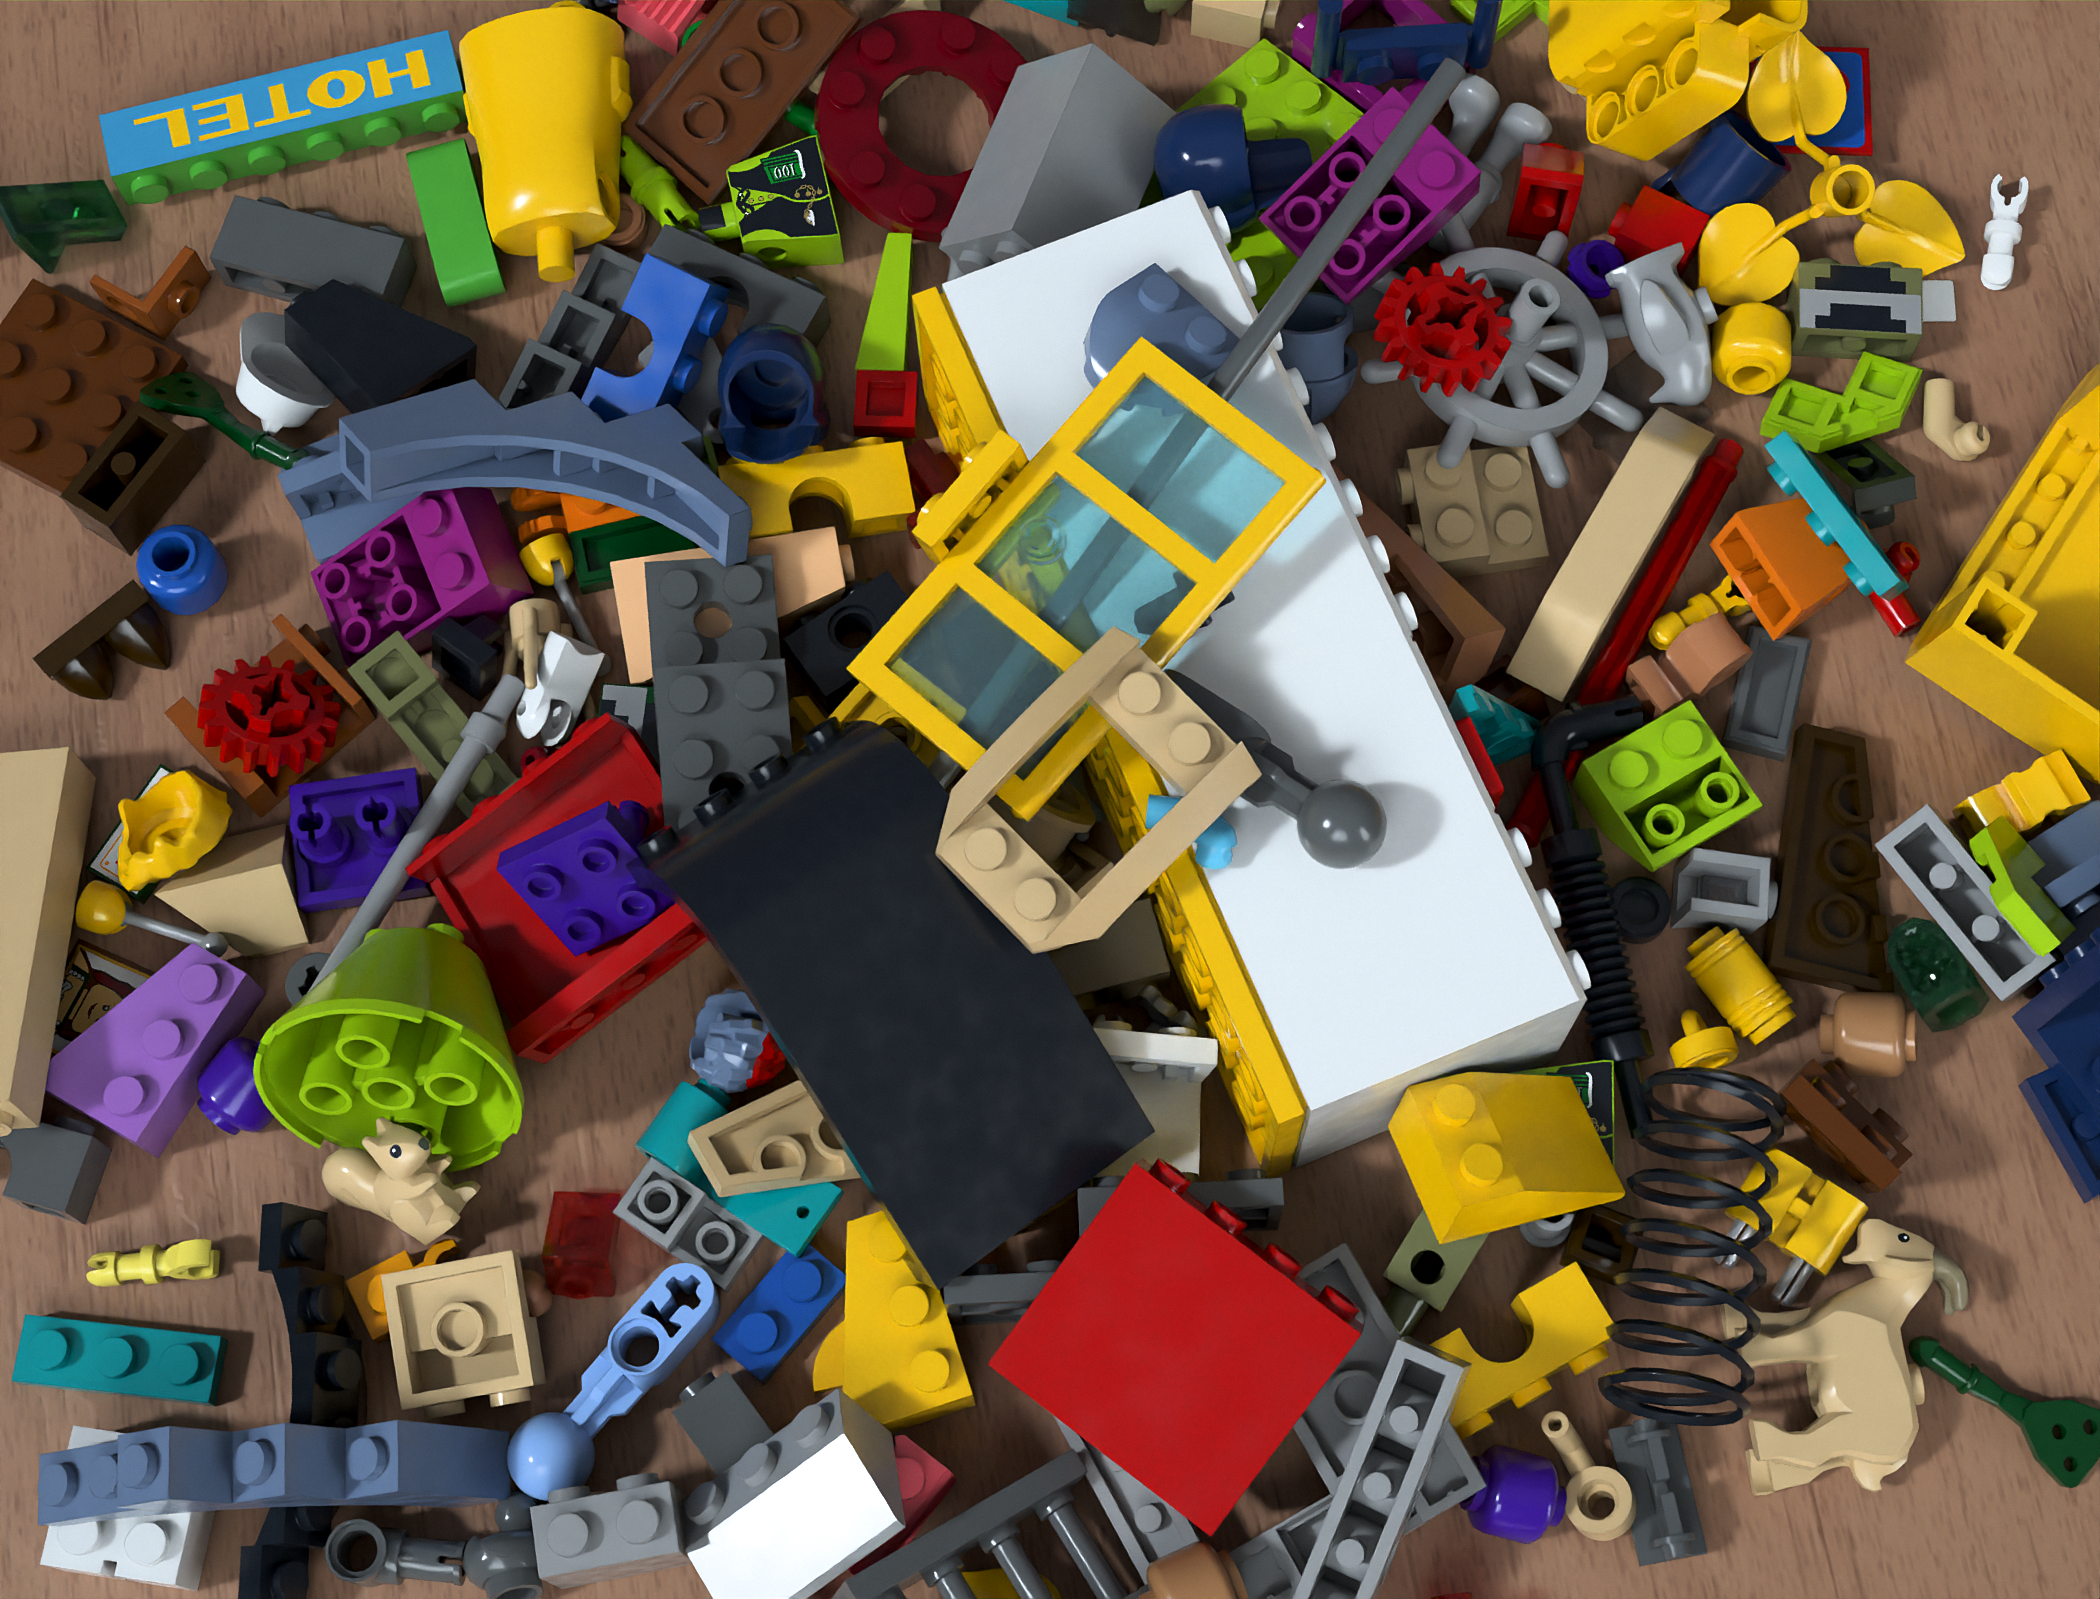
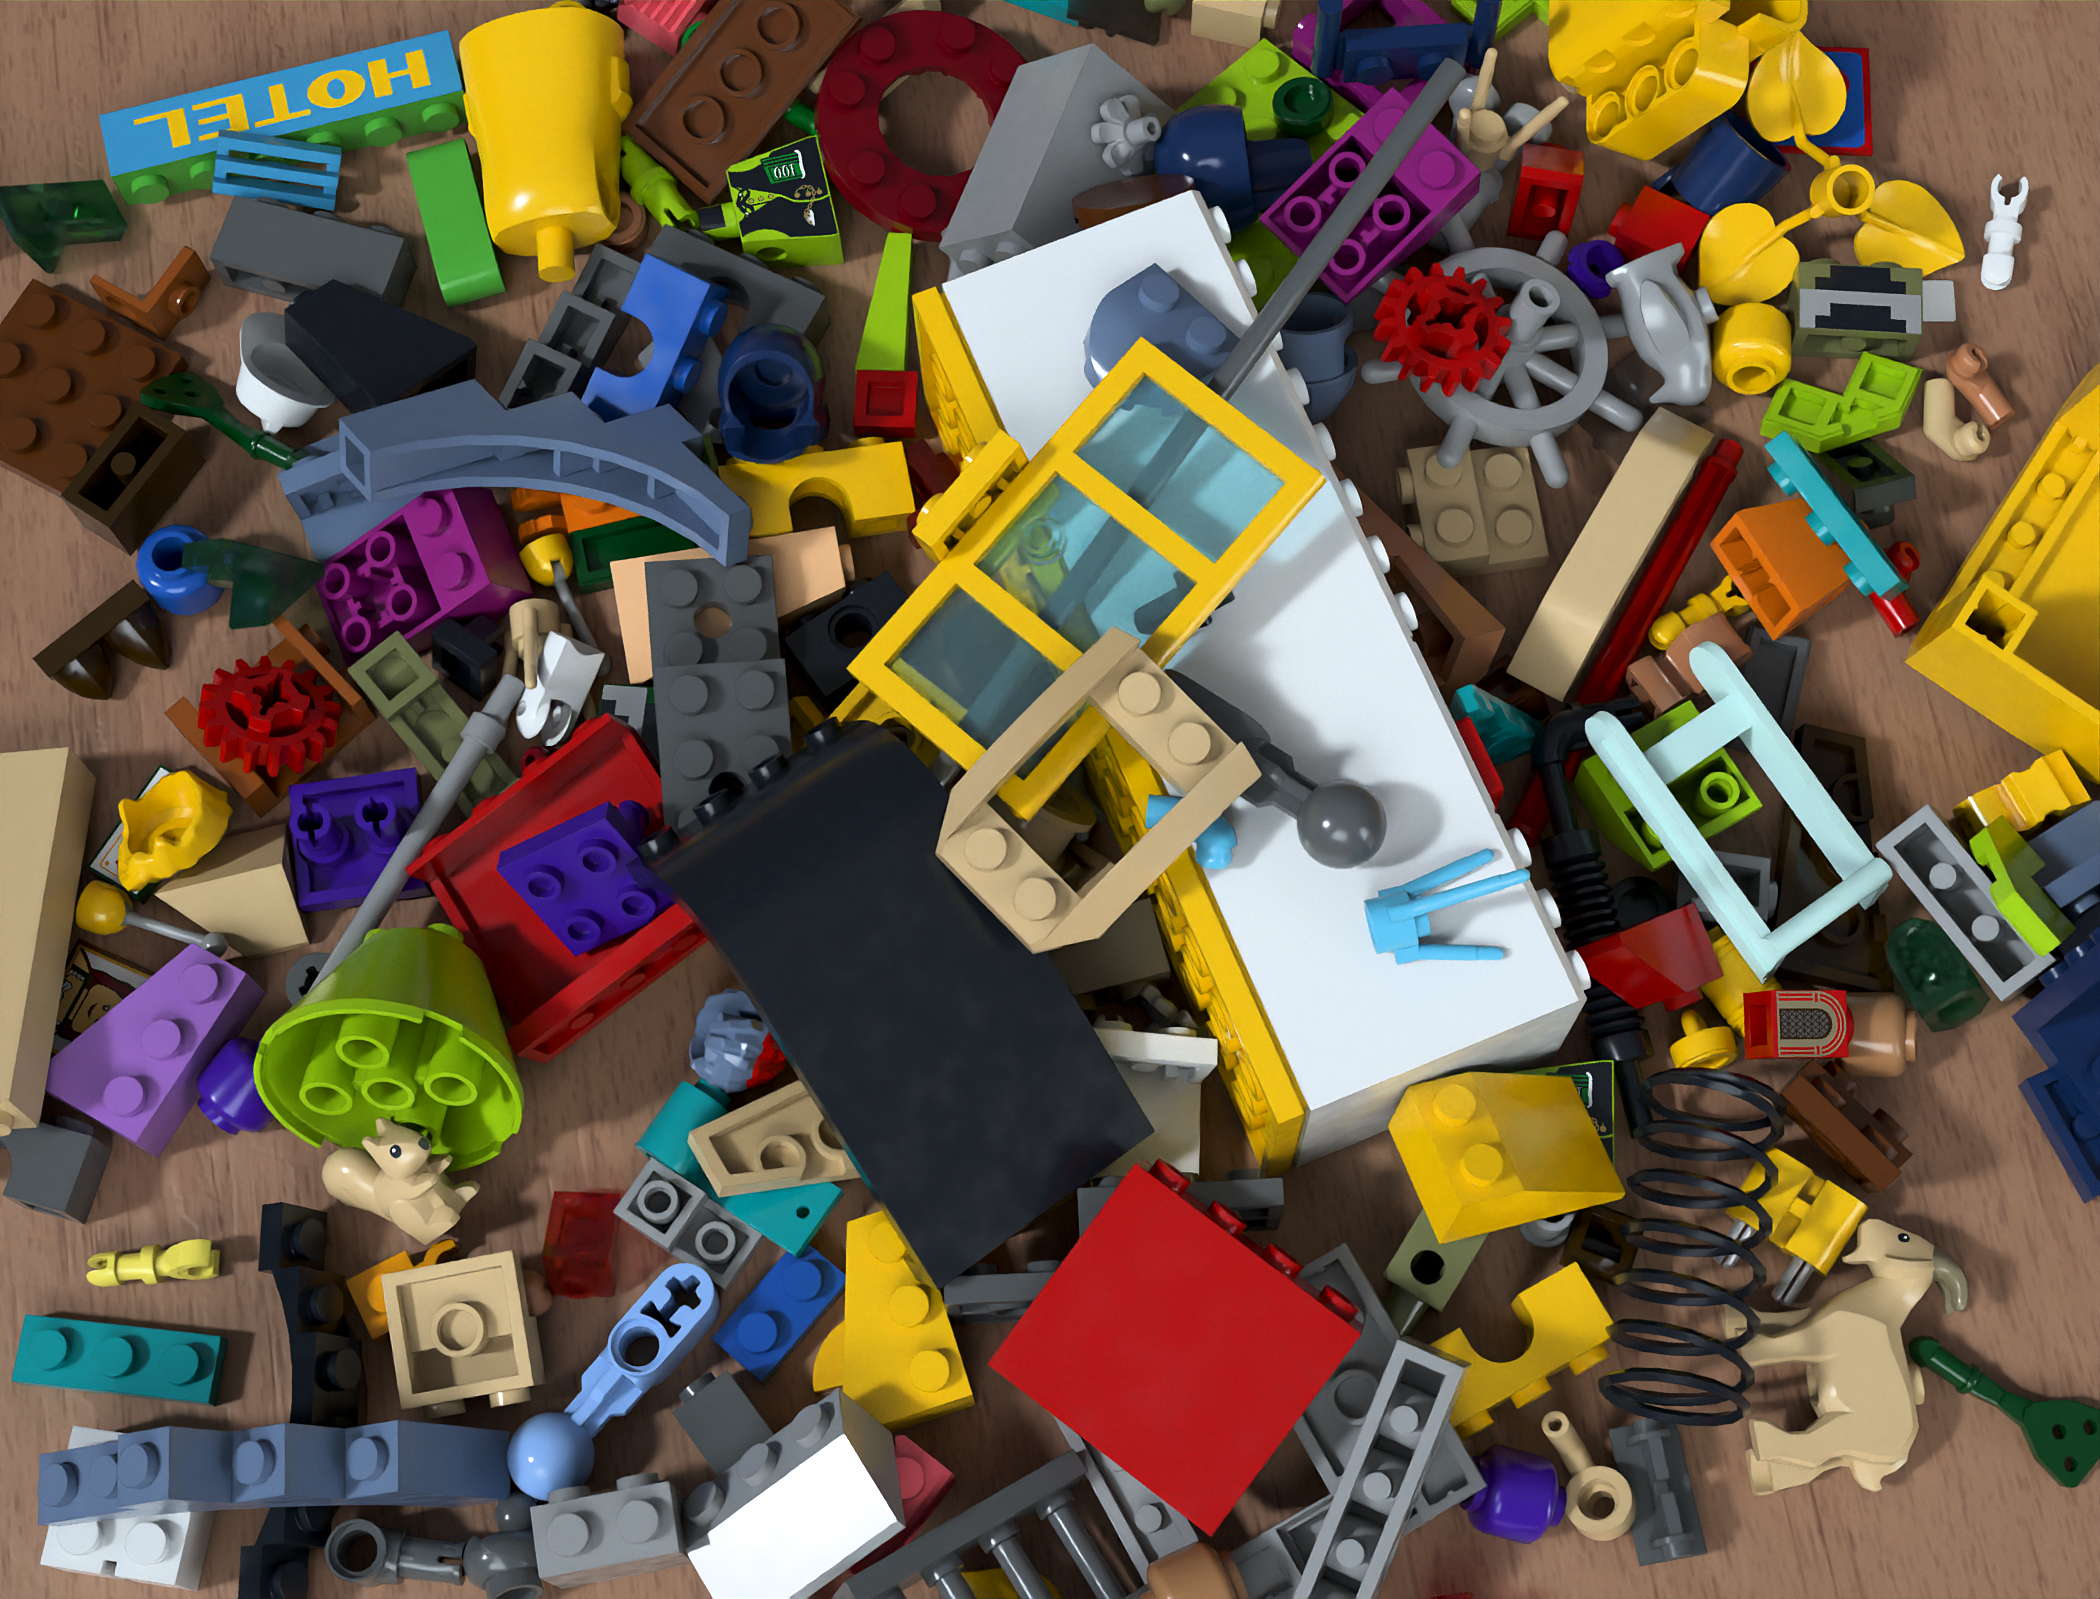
none -> clear green slope [181,538,325,630]
none -> dark azure tile [212,129,342,211]
none -> reddish brown tile [1072,174,1196,230]
none -> light grey plant [1091,95,1161,176]
none -> dark green tile [1272,77,1334,139]
none -> medium azure plant [1364,848,1530,965]
none -> tan plant [1453,48,1568,171]
none -> red slope [1573,902,1724,1012]
none -> light aqua piece [1585,641,1893,985]
none -> brick [1743,990,1854,1060]
none -> nougat arm [1945,343,2016,430]

